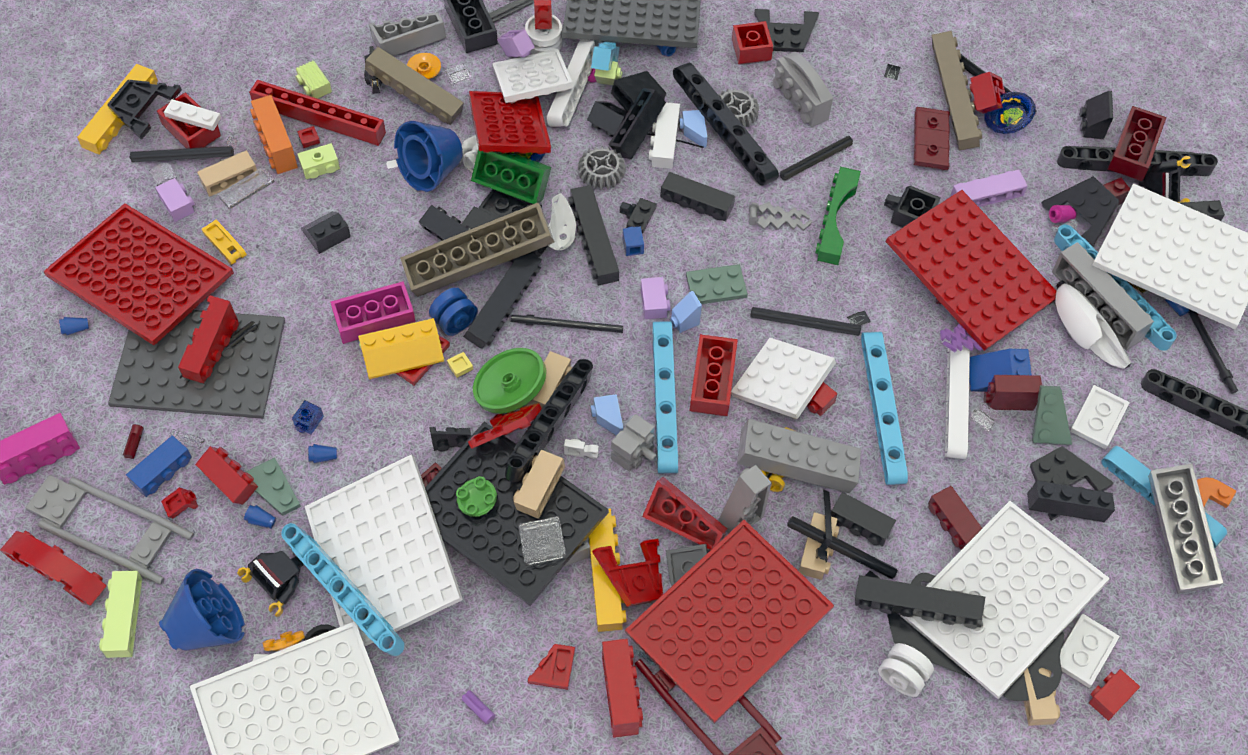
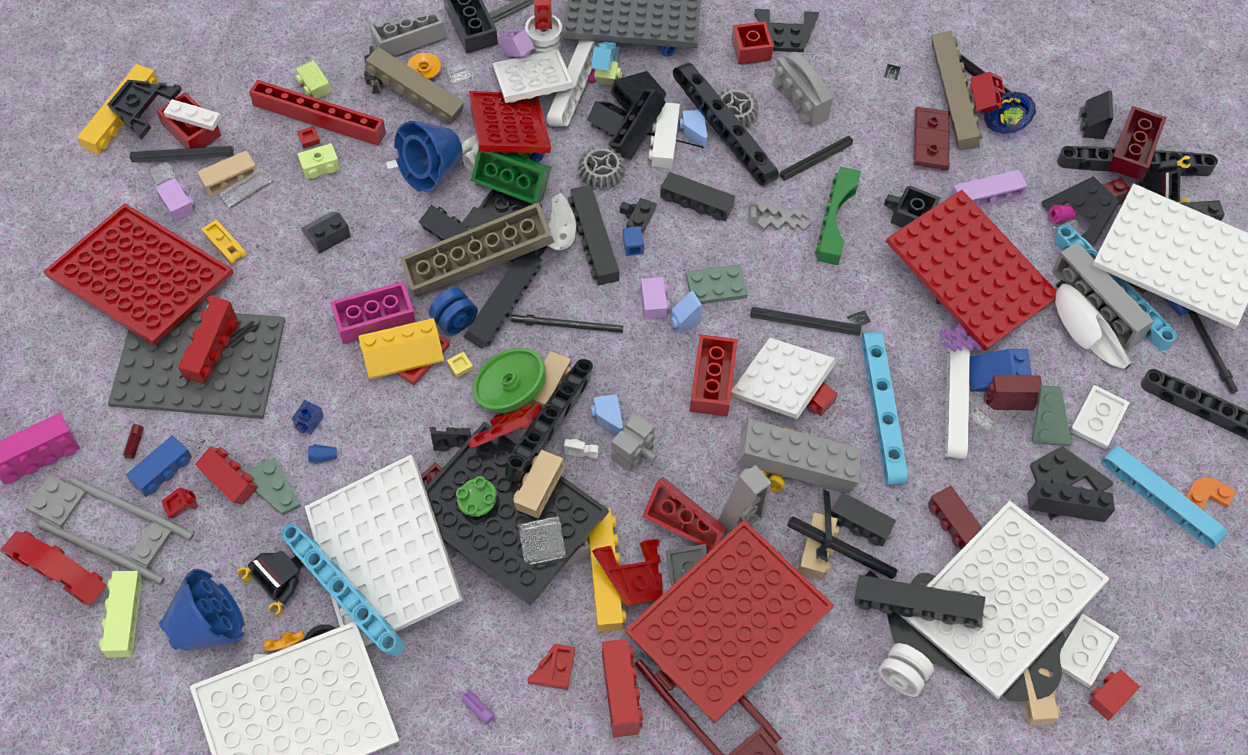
blue cone [59,317,89,335] -> none
blue cone [244,505,276,529] -> none
orange brick [250,95,298,174] -> none
medium azure beam [653,321,678,474] -> none
light grey brick [1148,464,1223,594] -> none

